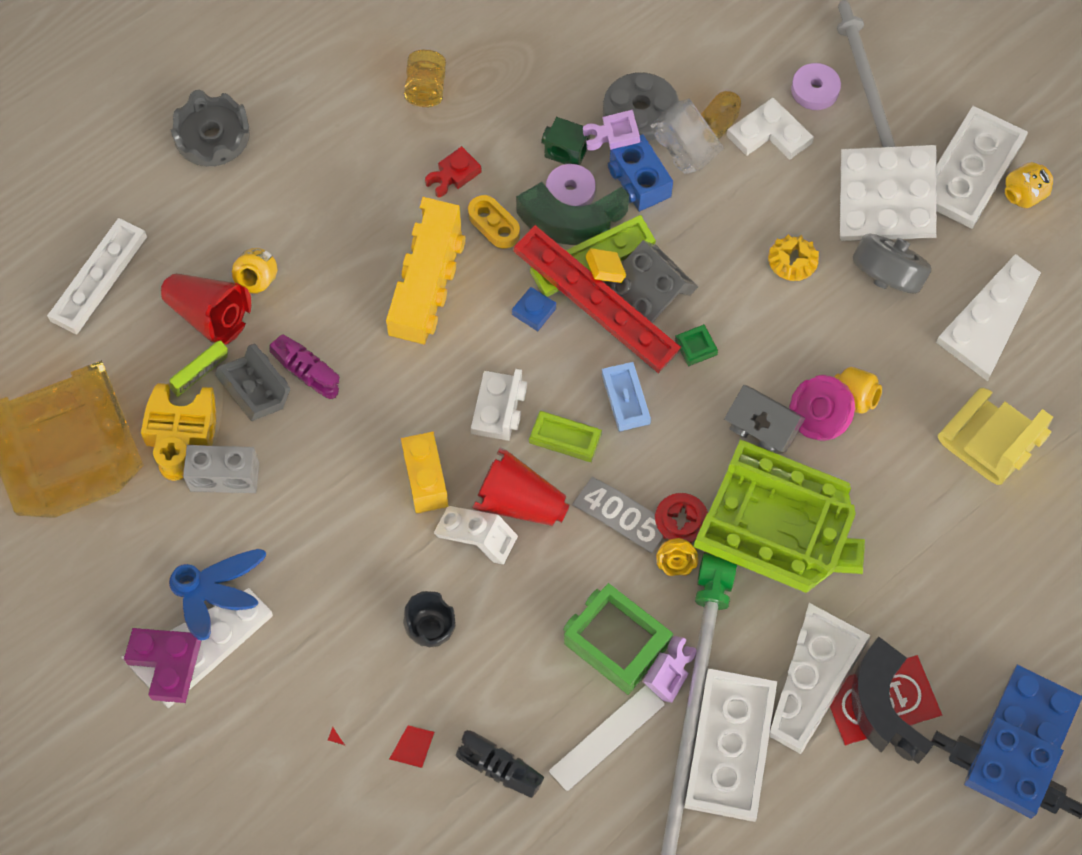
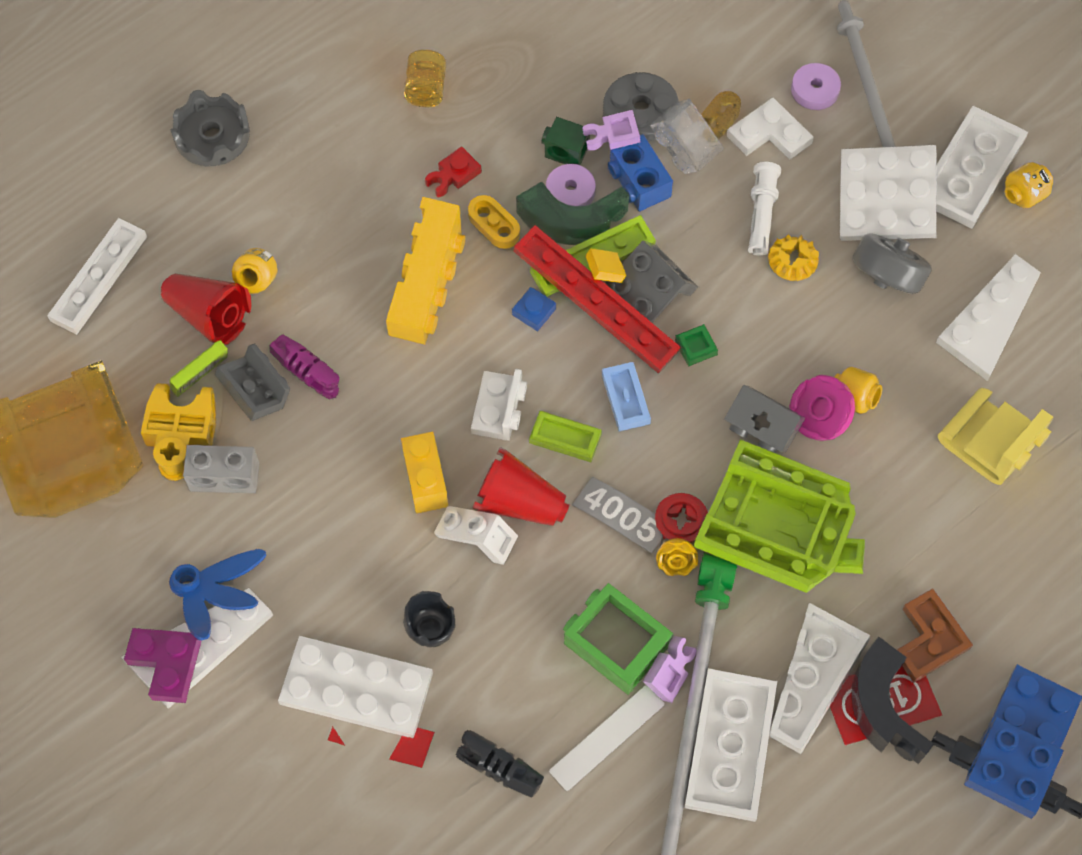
none -> white plate [278,636,433,738]
none -> white pin [748,162,781,256]
none -> dark orange plate [897,588,973,683]

